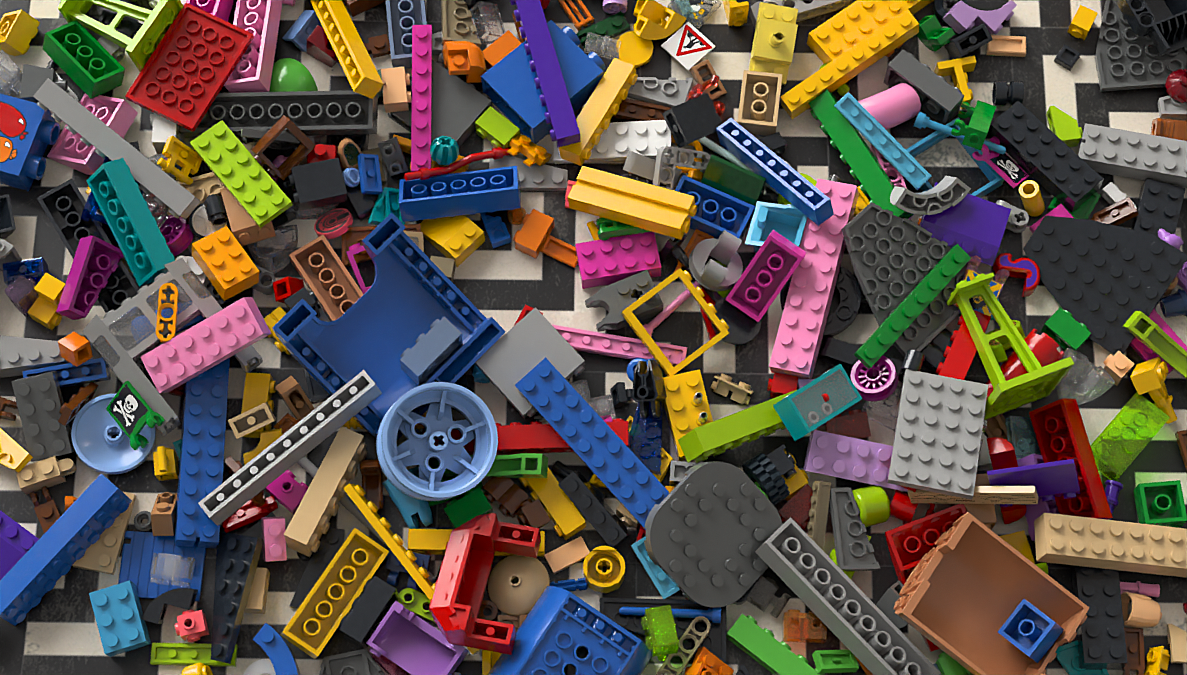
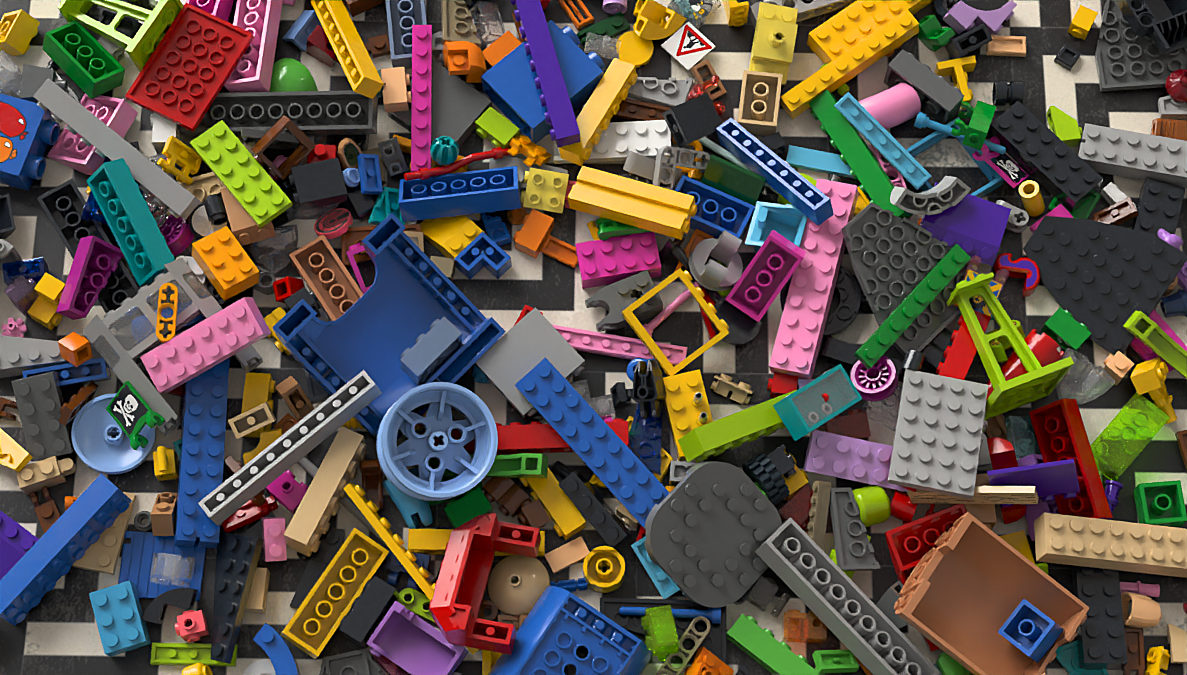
none -> bright pink plant [1,318,27,338]
none -> blue brick [454,232,512,280]
none -> light yellow brick [521,168,569,214]
none -> medium azure tile [786,145,859,180]

